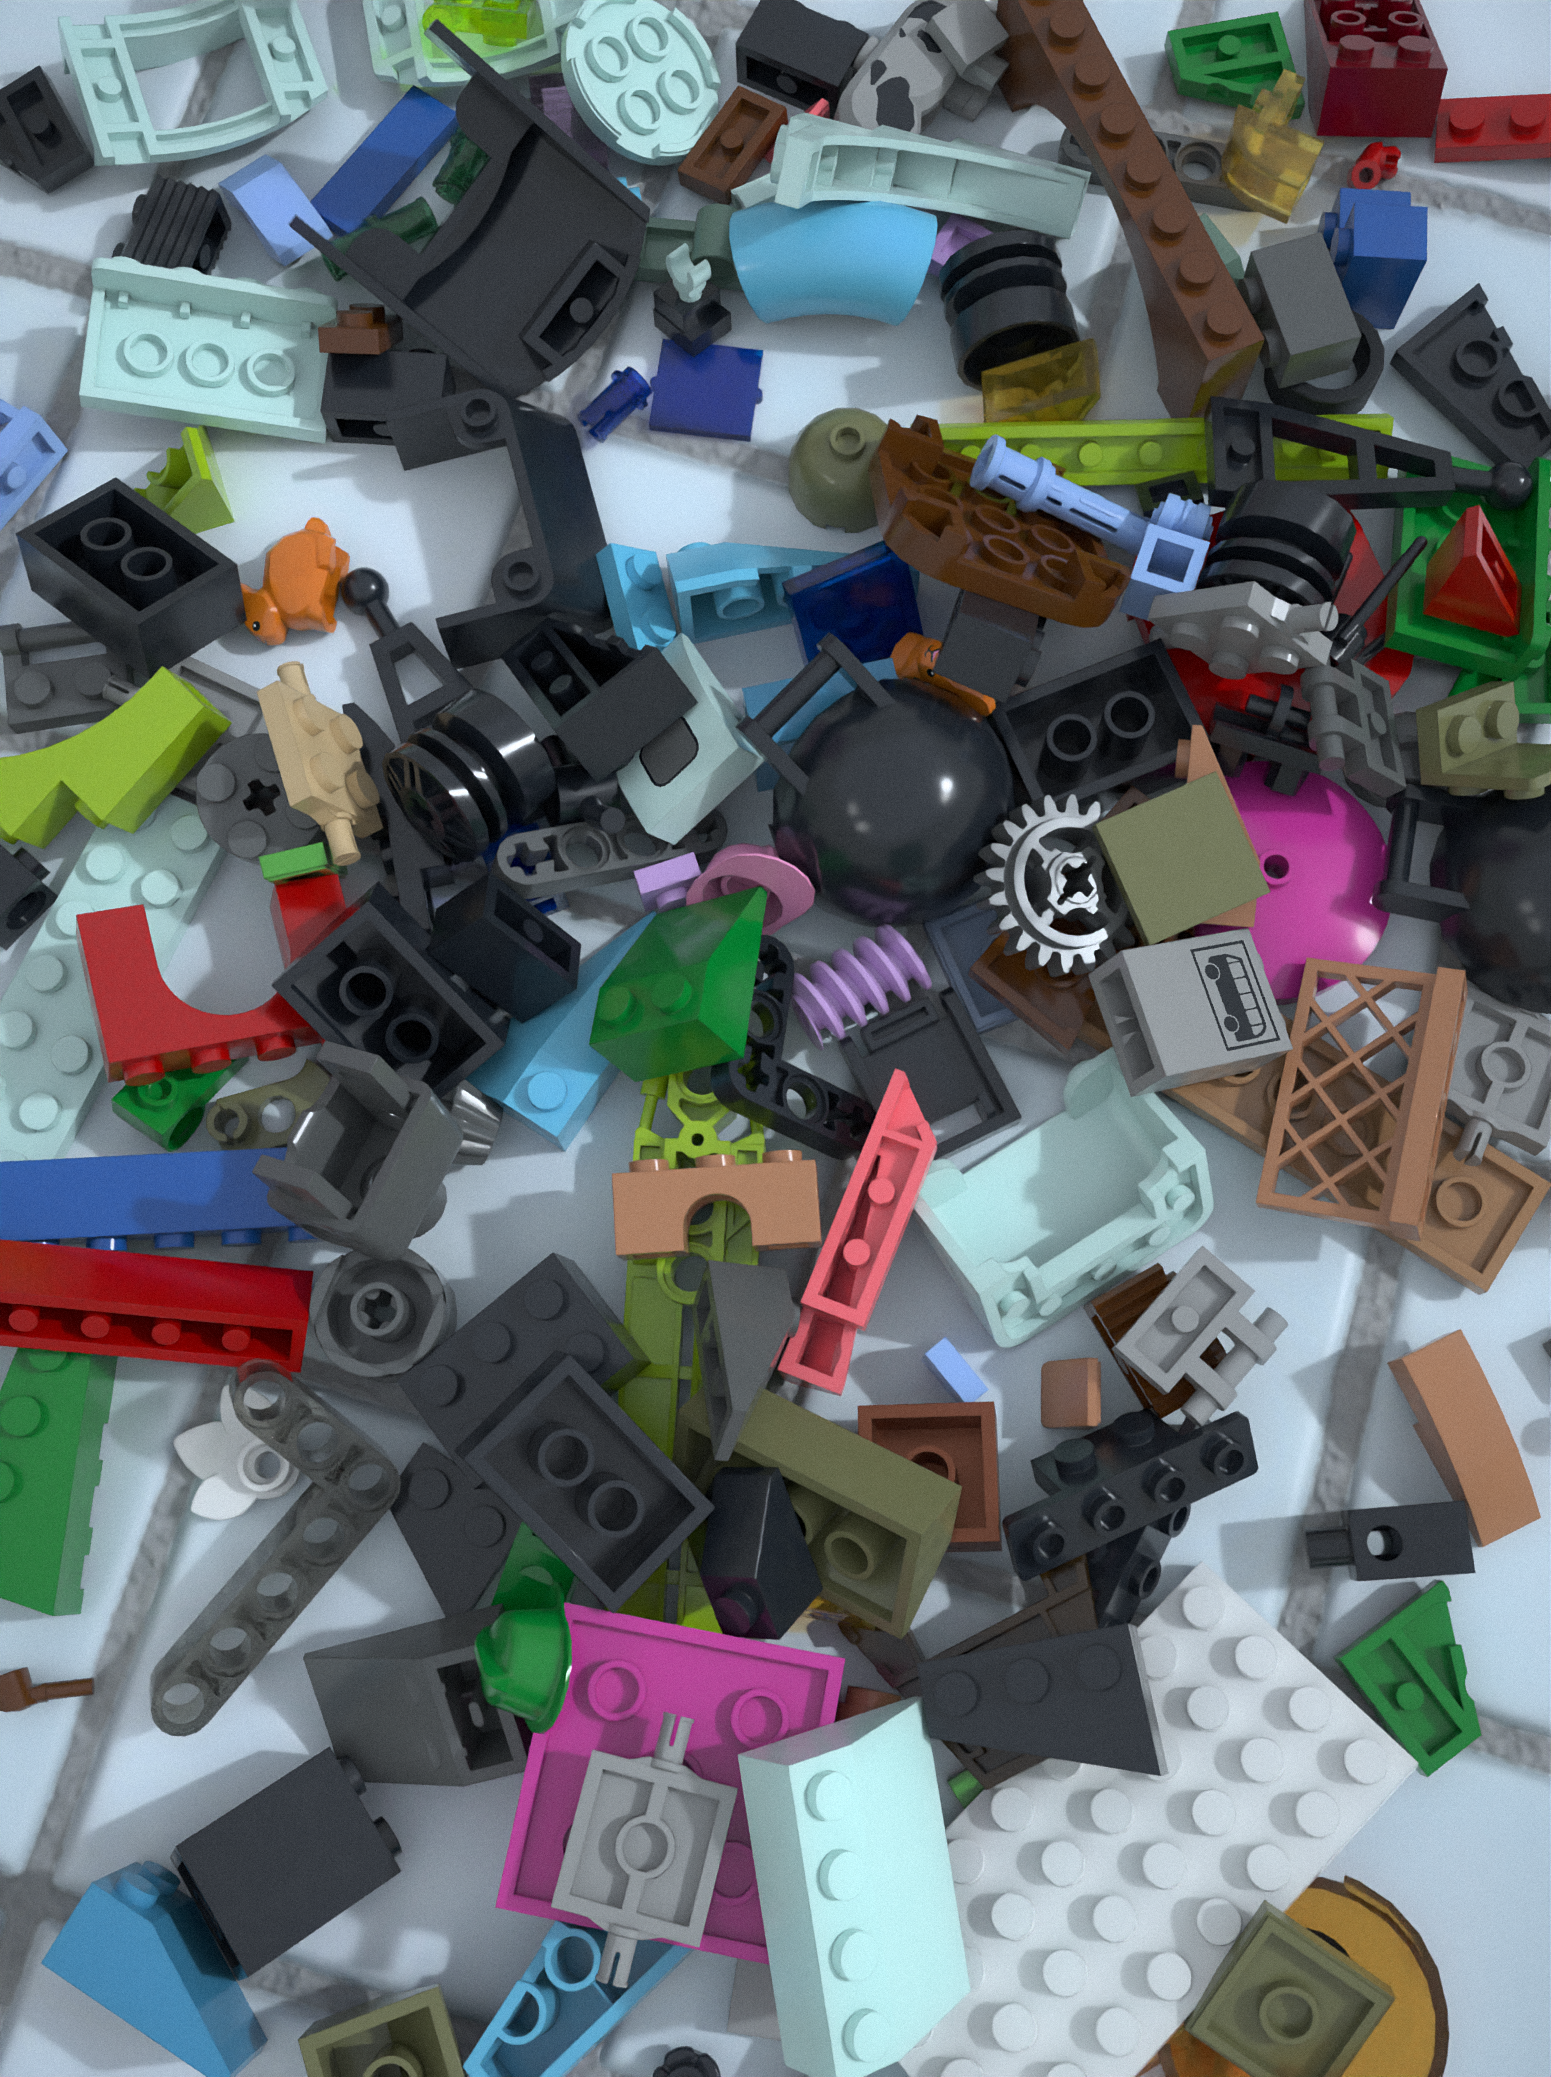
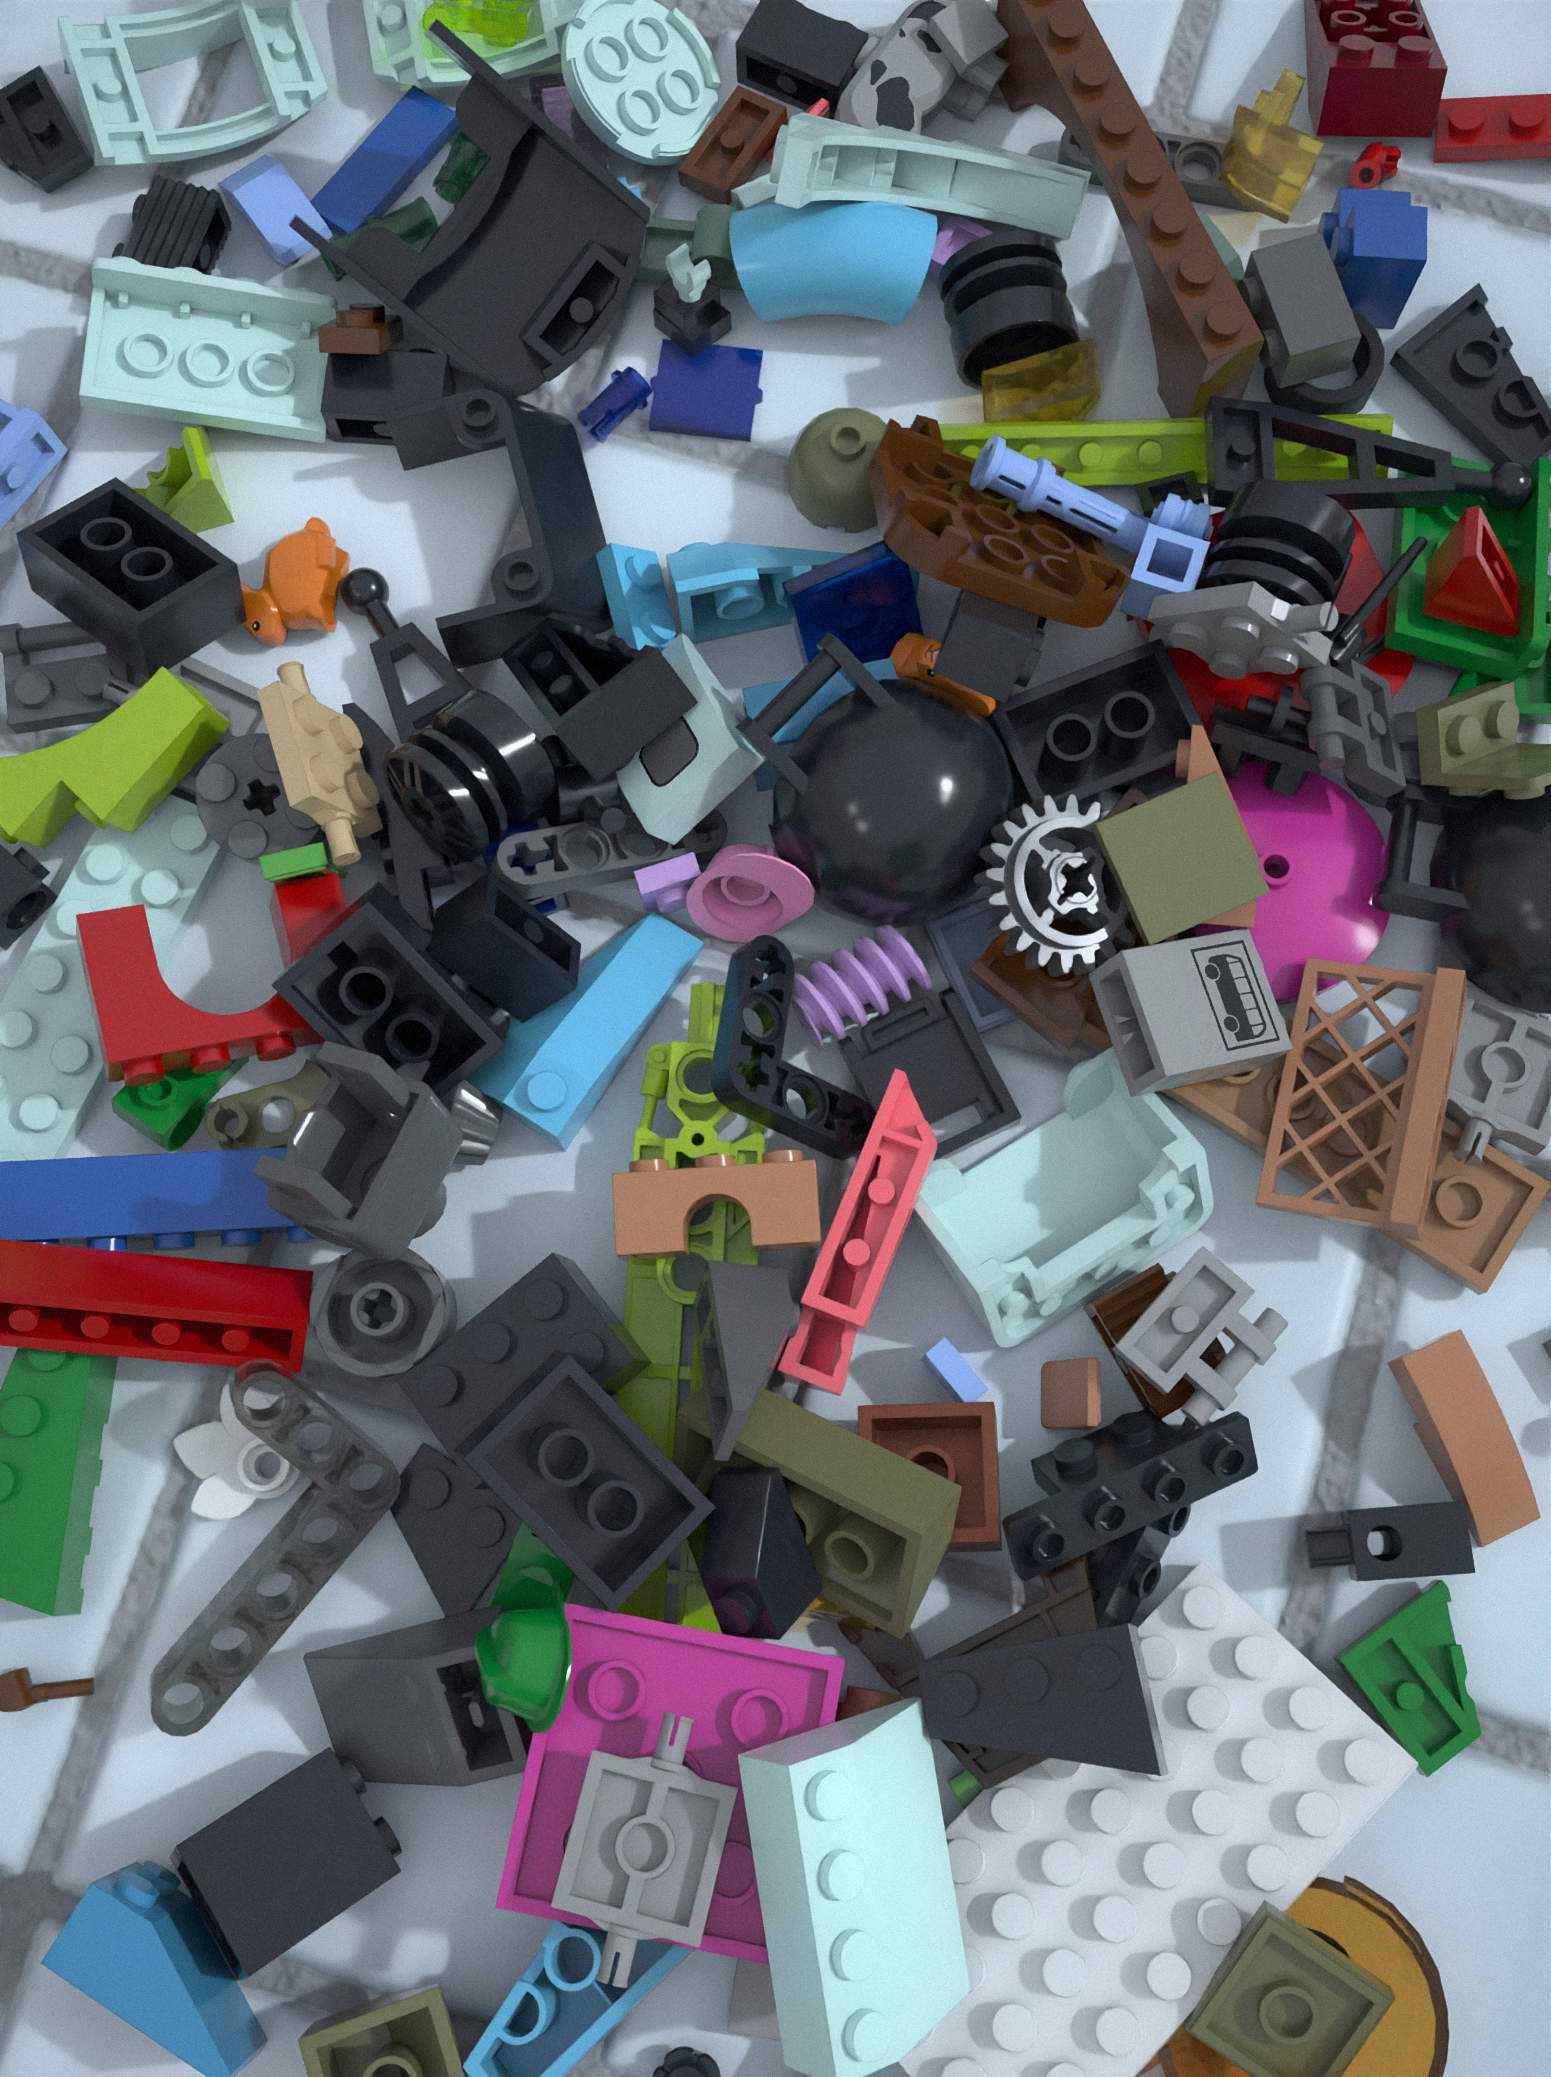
green slope [589,886,768,1082] -> none
green wing [1164,11,1305,120] -> none

